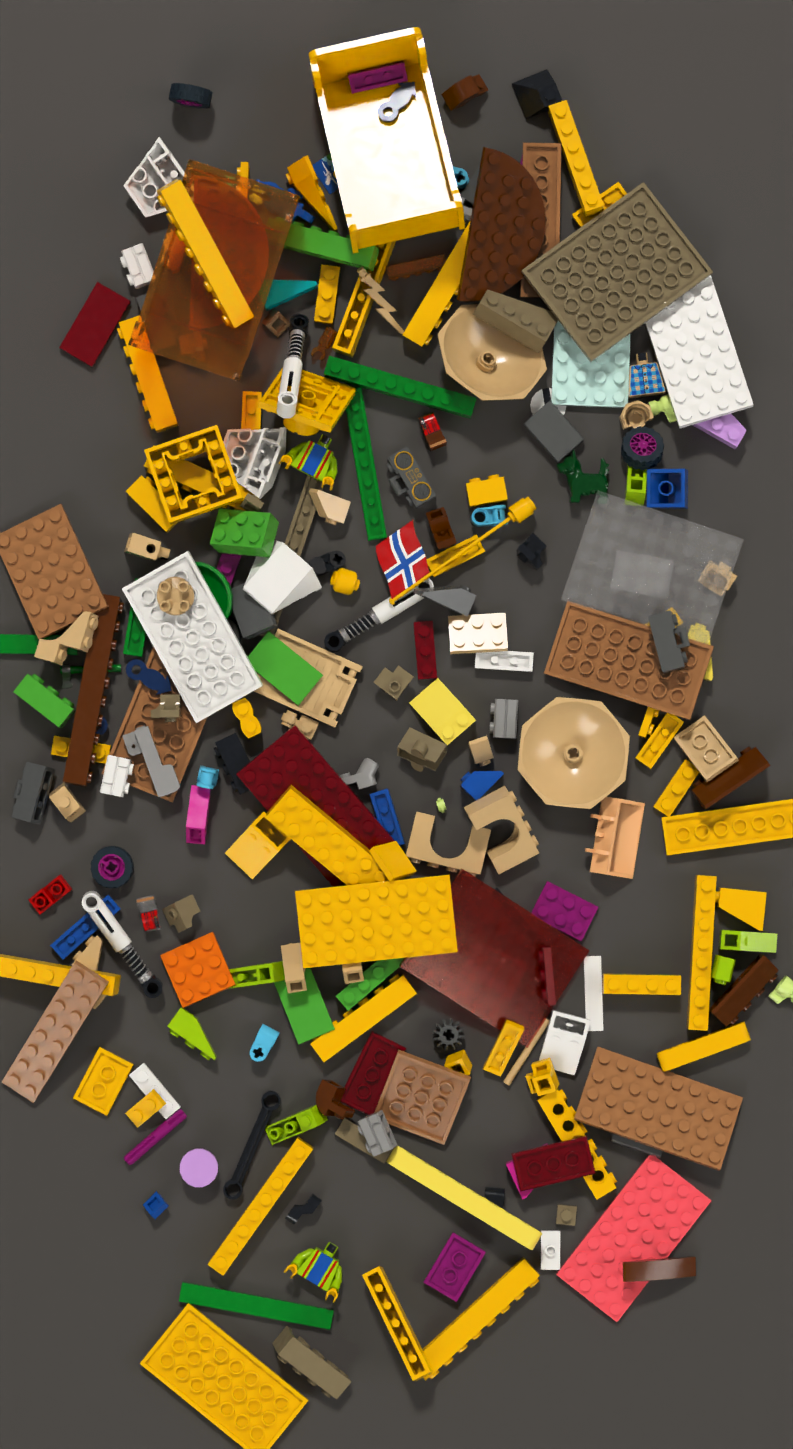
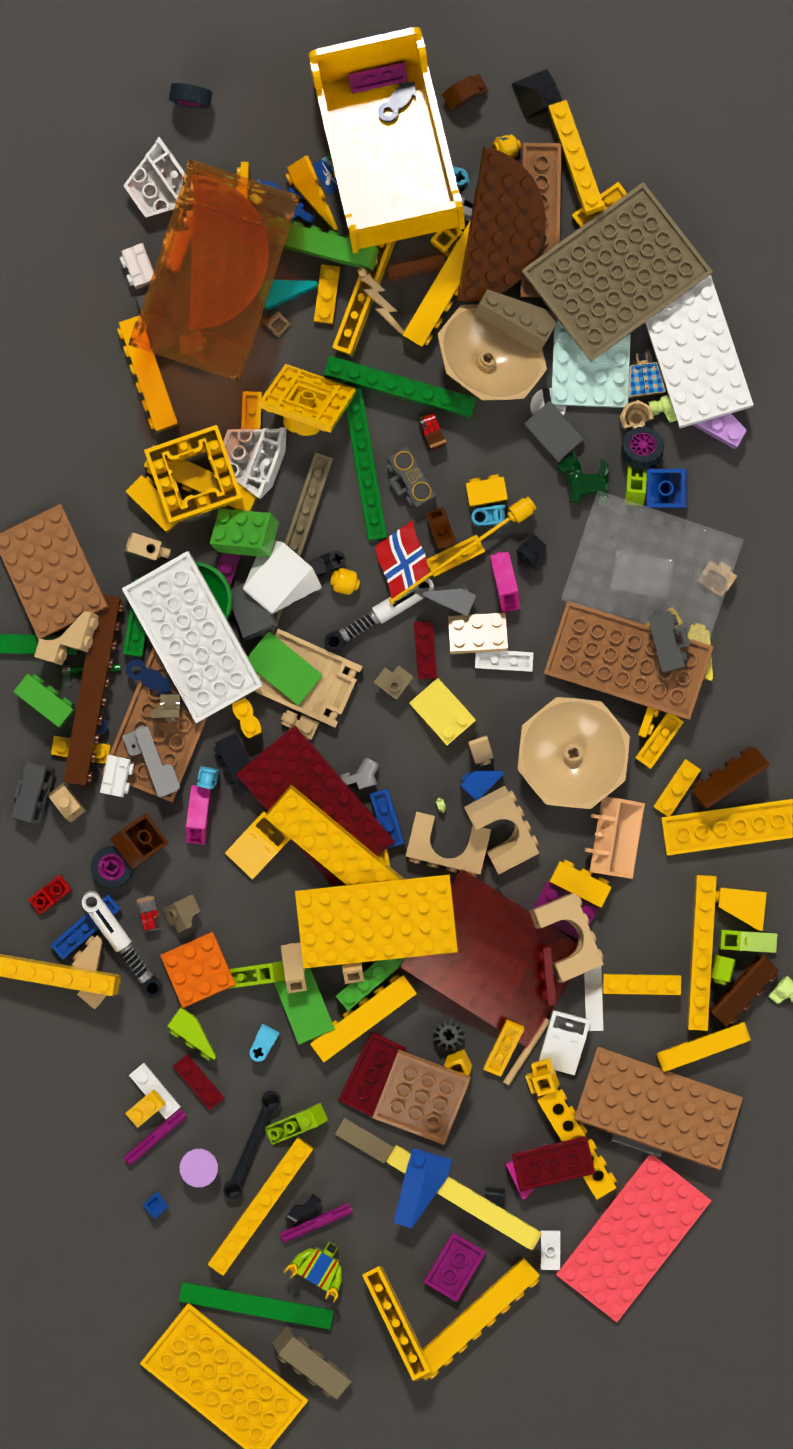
medium nougat plate [2,960,109,1103] -> none
dark red tile [59,282,131,367] -> none
yellow tile [73,1047,134,1116] -> none
yellow brick [156,179,254,328] -> none
tan dish [157,577,194,615] -> none
dark tan plate [240,493,264,512] -> none
piece [276,314,309,418] -> none
torso [279,434,338,491] -> none
tan slope [309,488,351,525] -> none
clear orange bar [311,326,338,361] -> none
reddish brown brick [316,1079,355,1119] -> none
light grey brick [358,1110,398,1157] -> none
yellow tile [369,841,417,882] -> none
dark tan piece [397,727,447,772] -> none
light grey brick [489,699,518,739] -> none
dark tan plate [556,1204,577,1226] -> none
reddish brown slope [623,1256,696,1282] -> none
tan plate [673,715,739,782] -> none
none -> reddish brown brick [110,813,169,870]
none -> dark red plate [173,1054,225,1110]
none -> magenta axle [280,1203,353,1243]
none -> blue wedge [393,1148,453,1228]
none -> yellow brick [430,227,463,257]
none -> dark pink slope [490,552,520,613]
none -> yellow head [491,134,521,159]
none -> tan arch [529,893,604,982]
none -> yellow brick [549,860,612,908]

